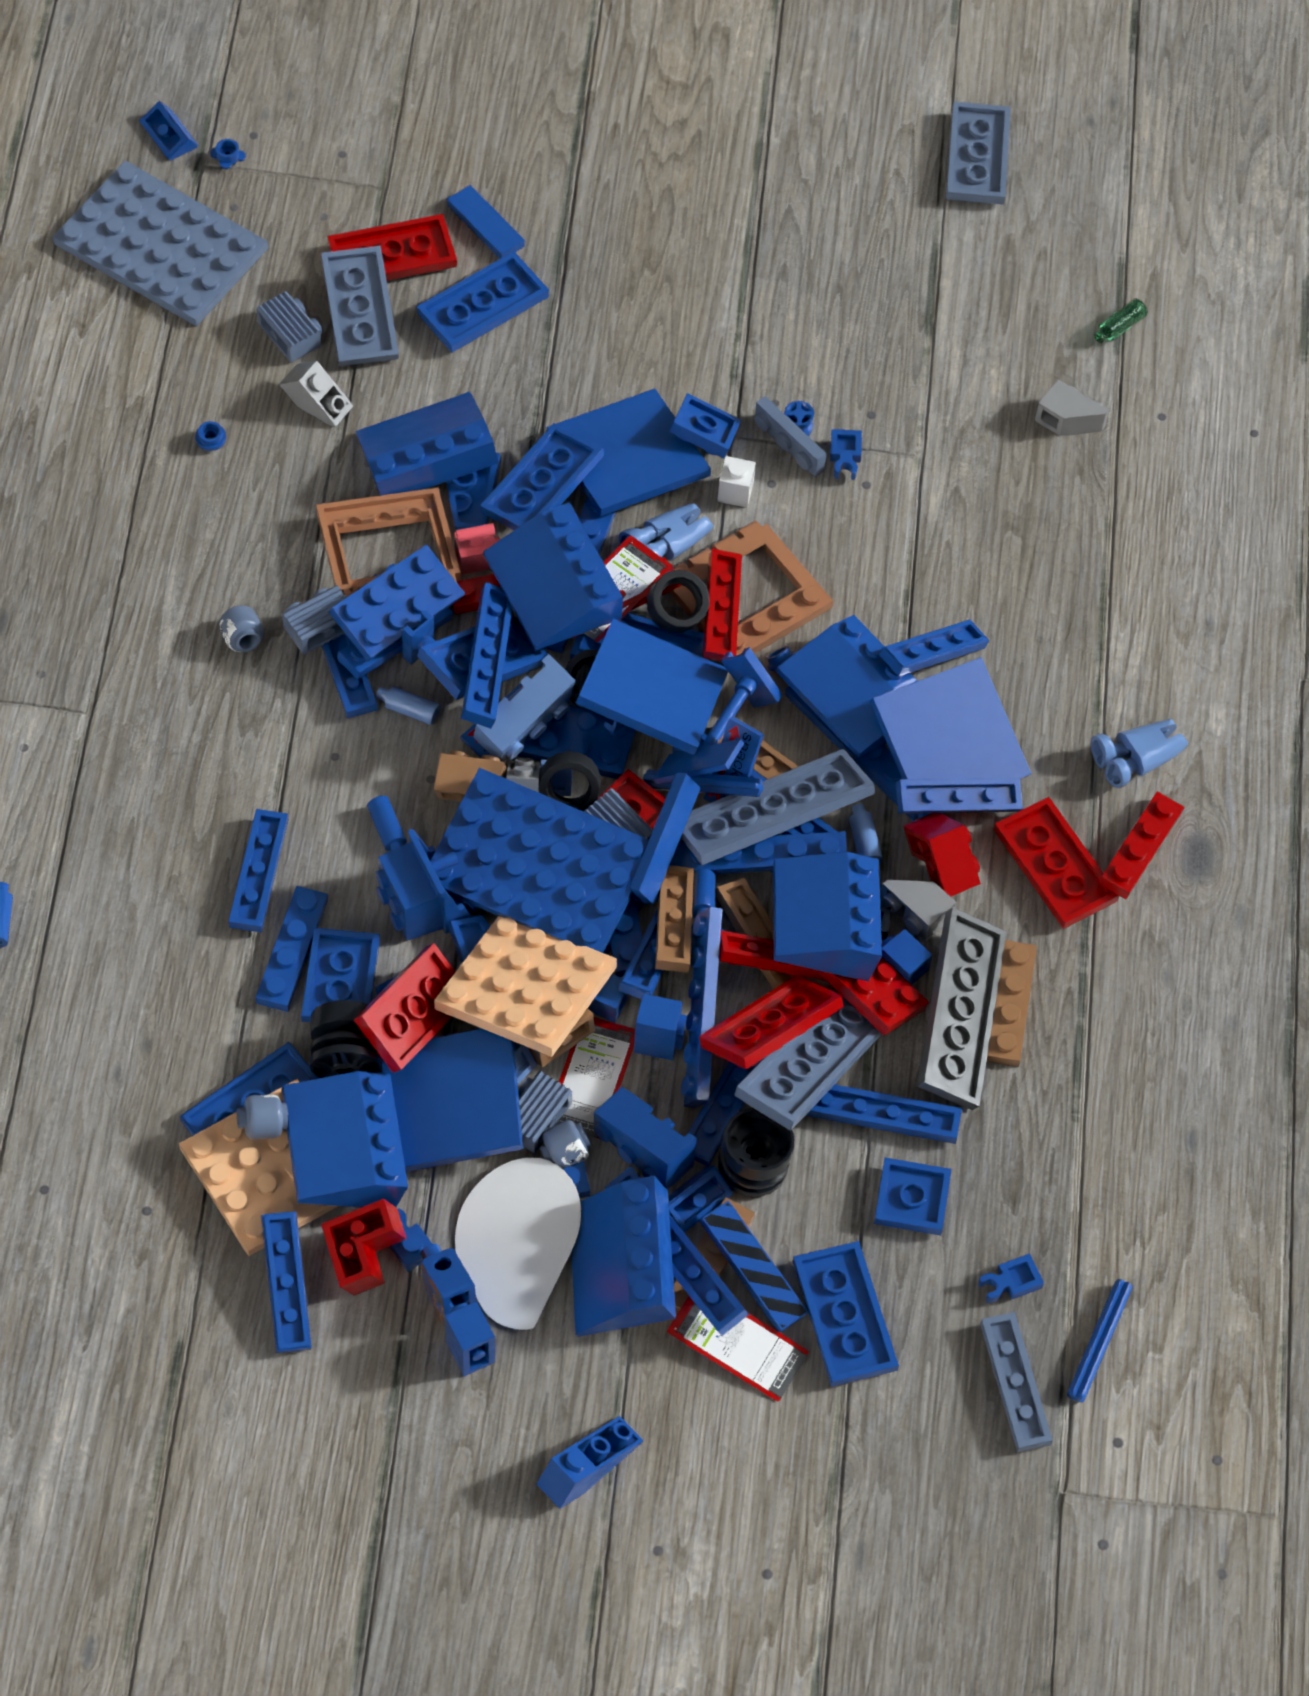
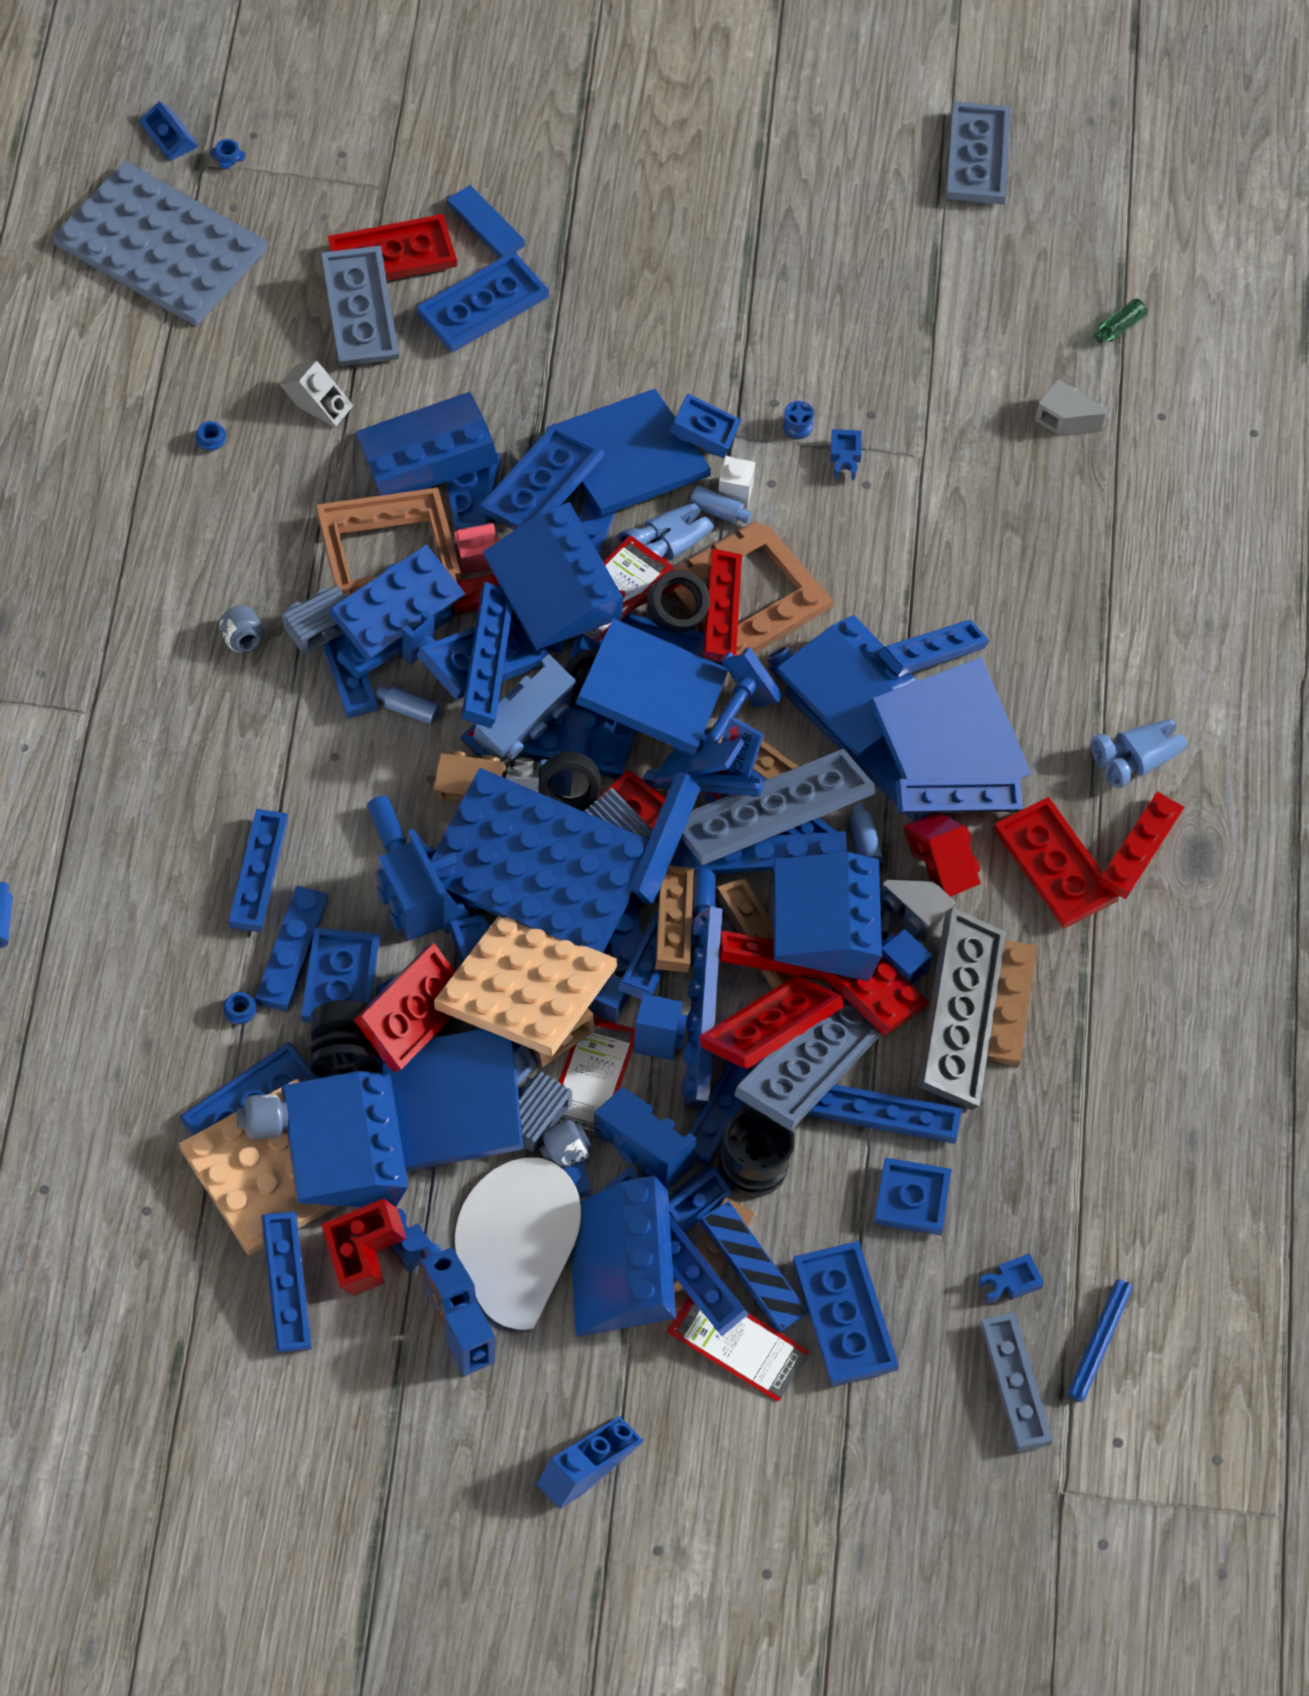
sand blue brick [257,291,323,363] -> none
sand blue plate [754,396,826,477] -> none
none -> blue plate [223,992,257,1025]
none -> medium blue cylinder [690,485,752,524]

